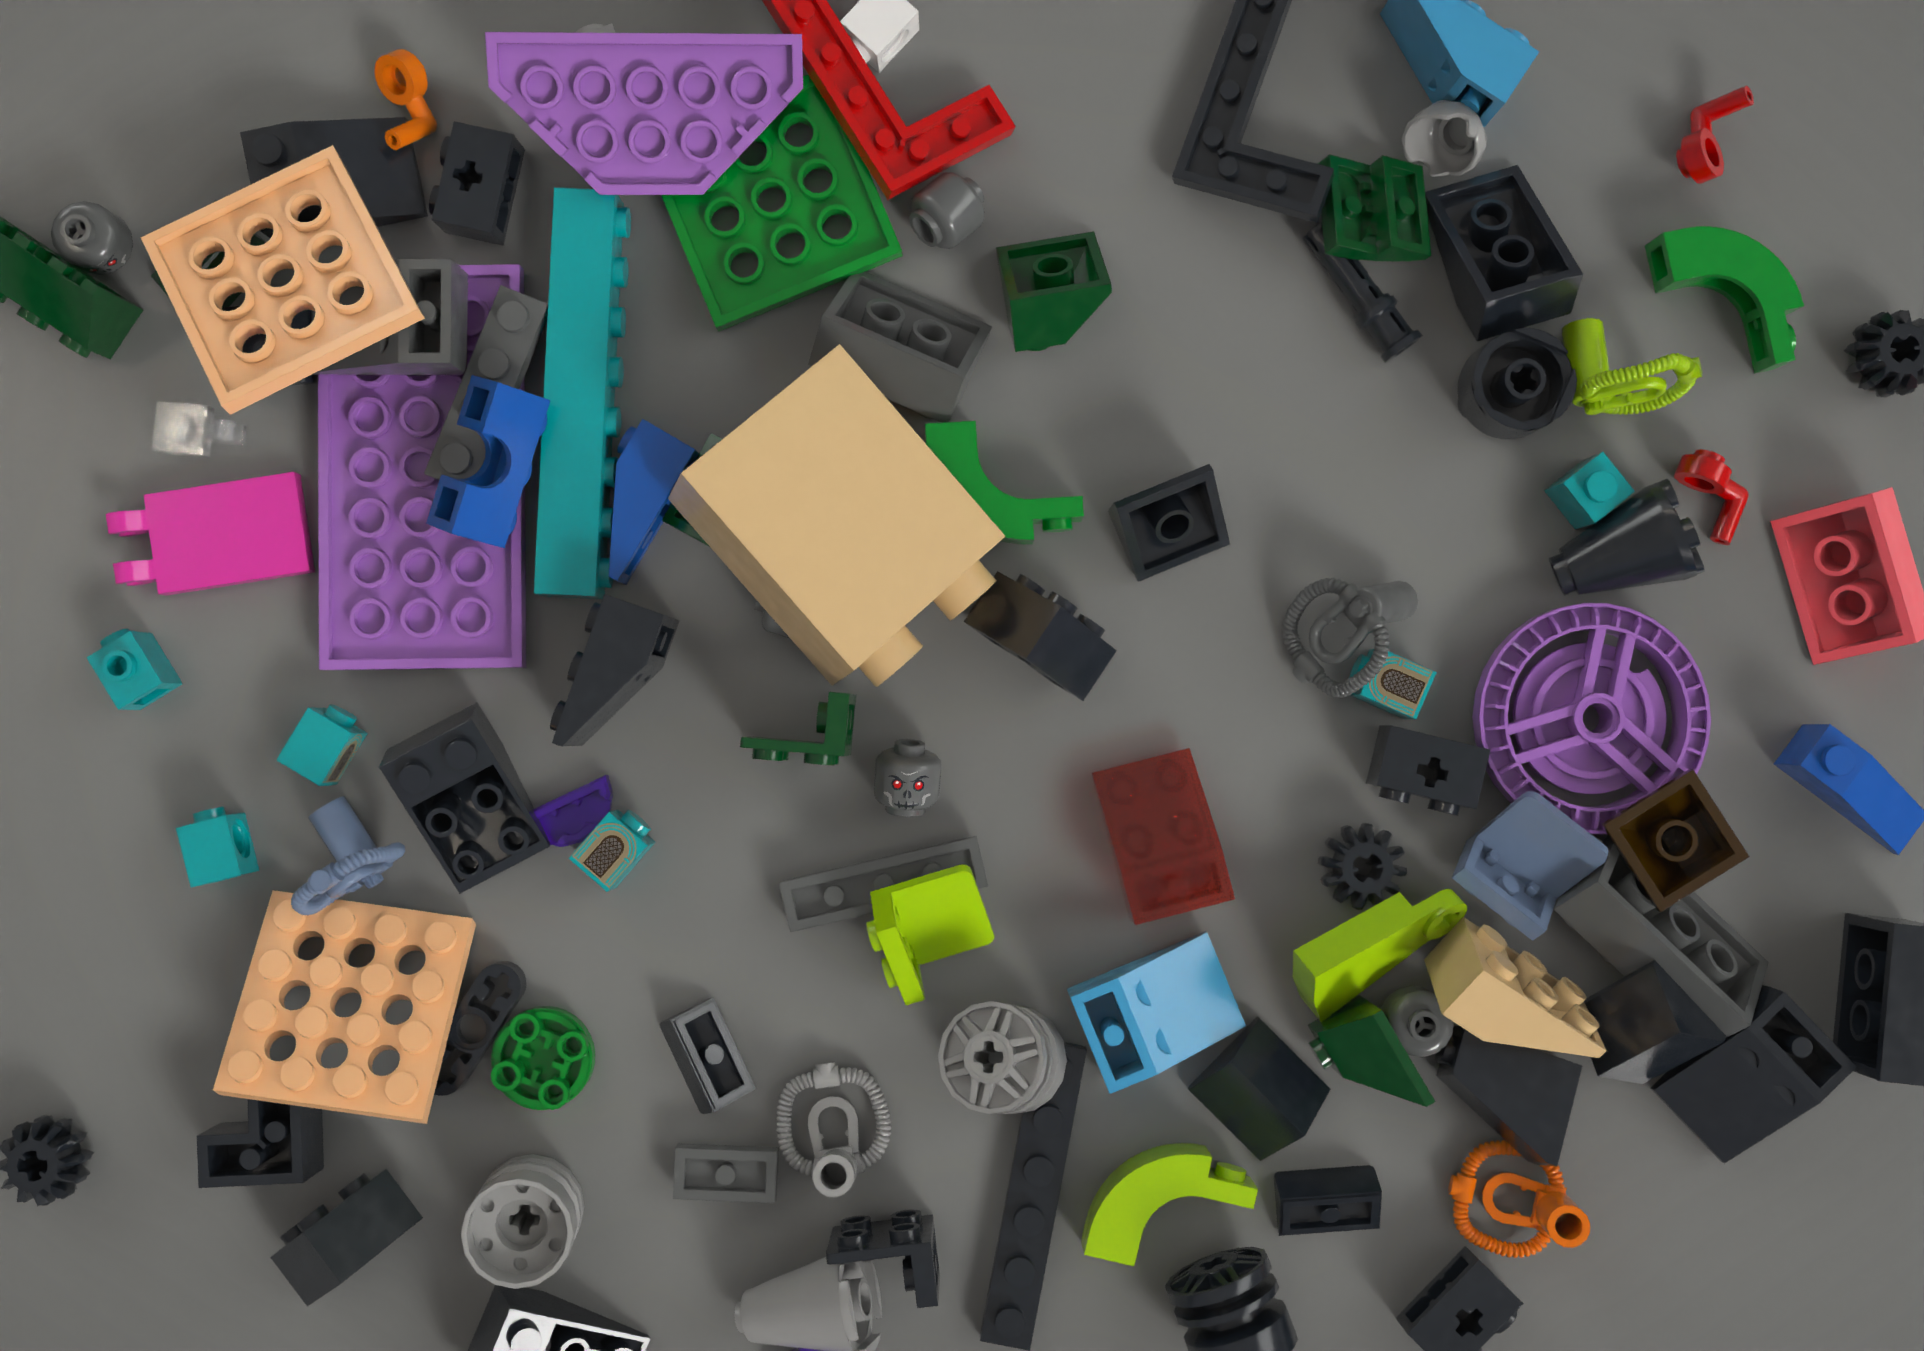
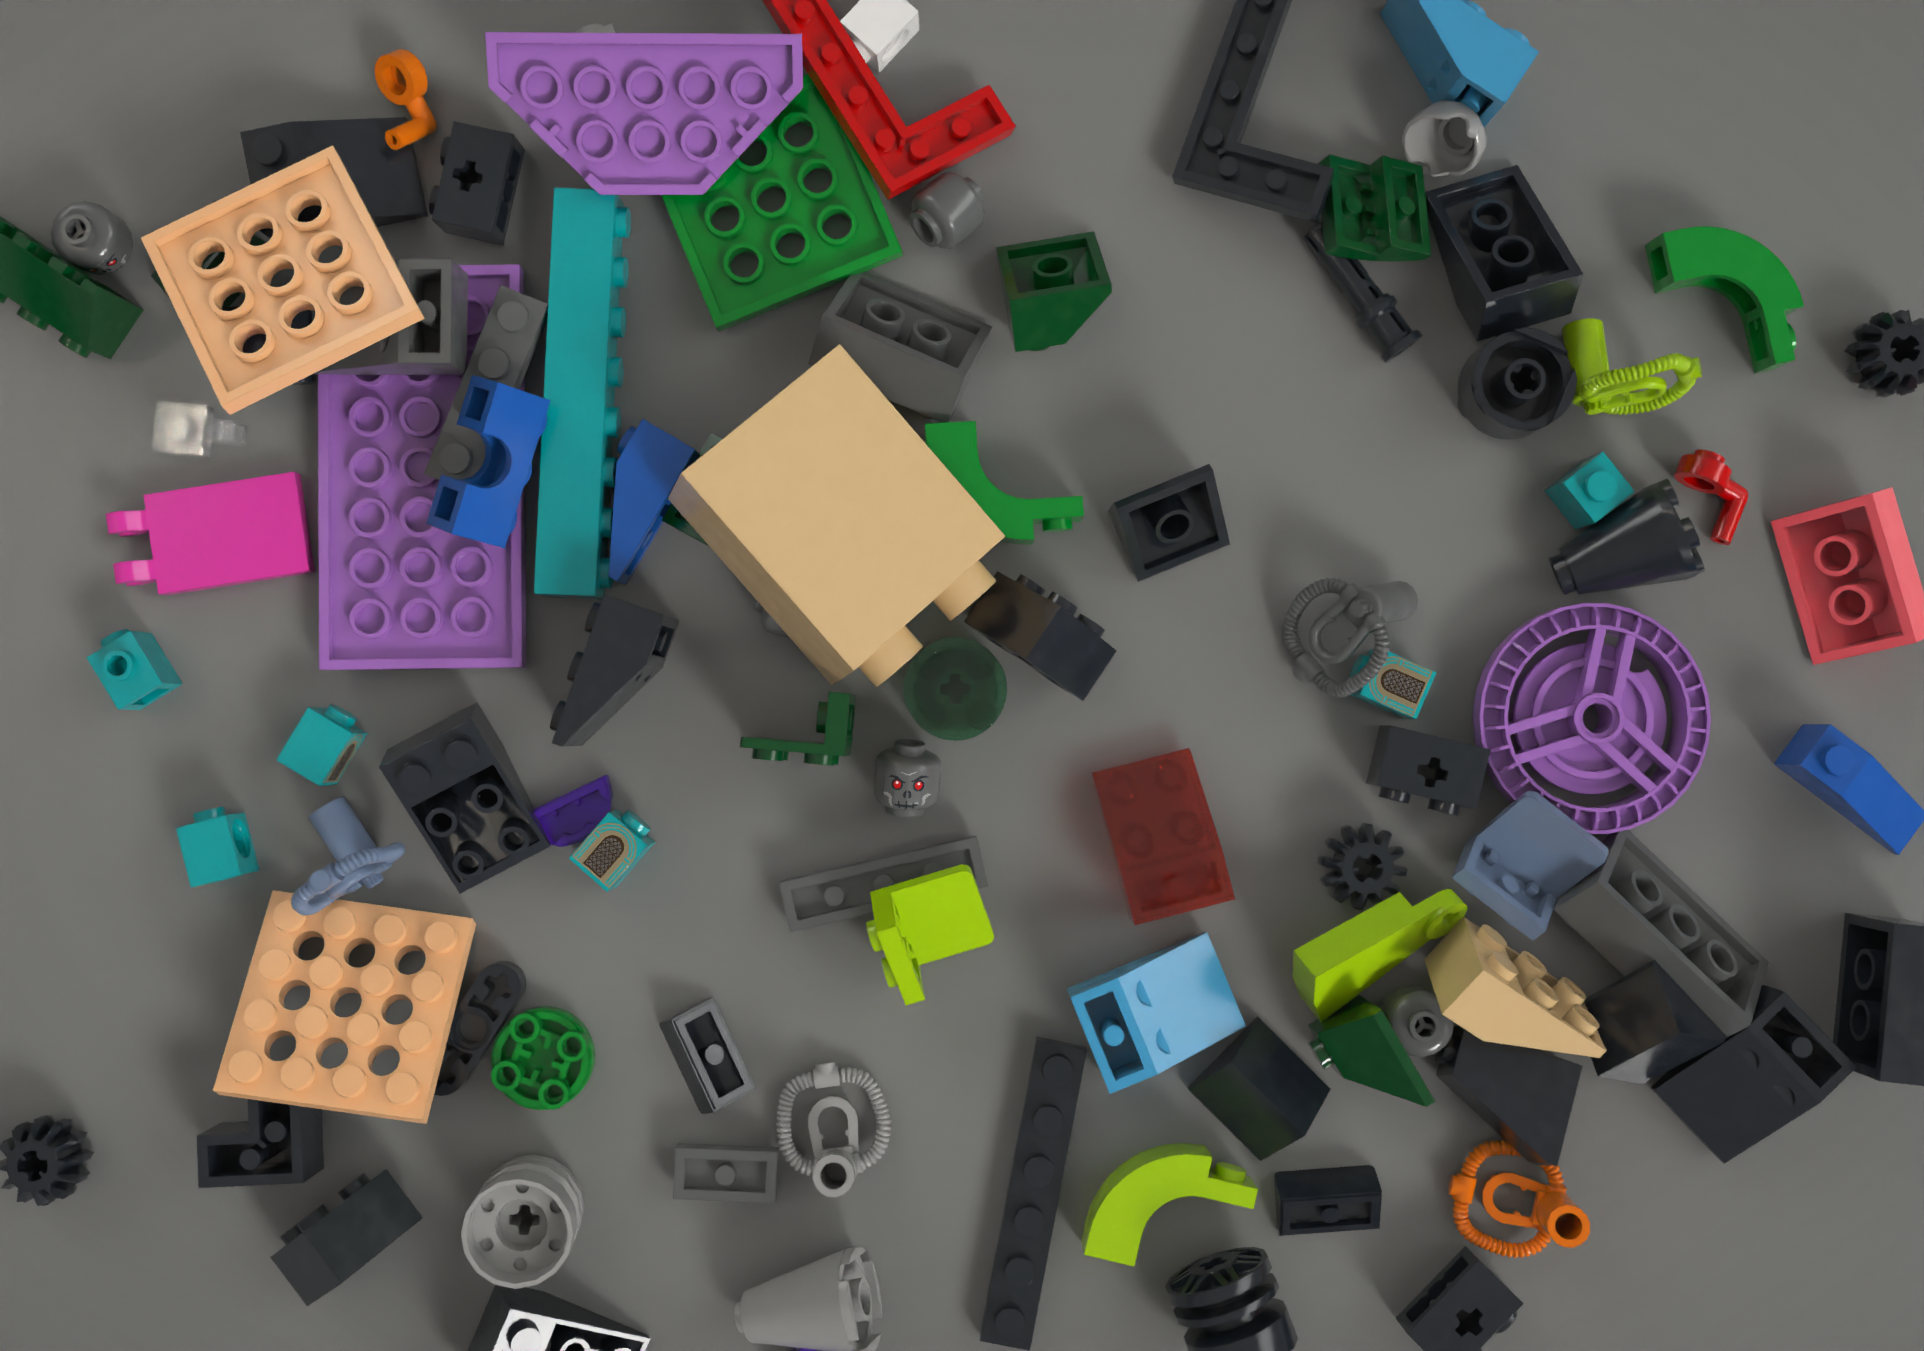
black bracket [826,1210,940,1308] -> none
light grey wheel [938,1001,1067,1114] -> none
dark brown slope [1602,769,1750,912] -> none
red plate [1676,85,1754,184] -> none
none -> clear green brick [904,637,1007,741]

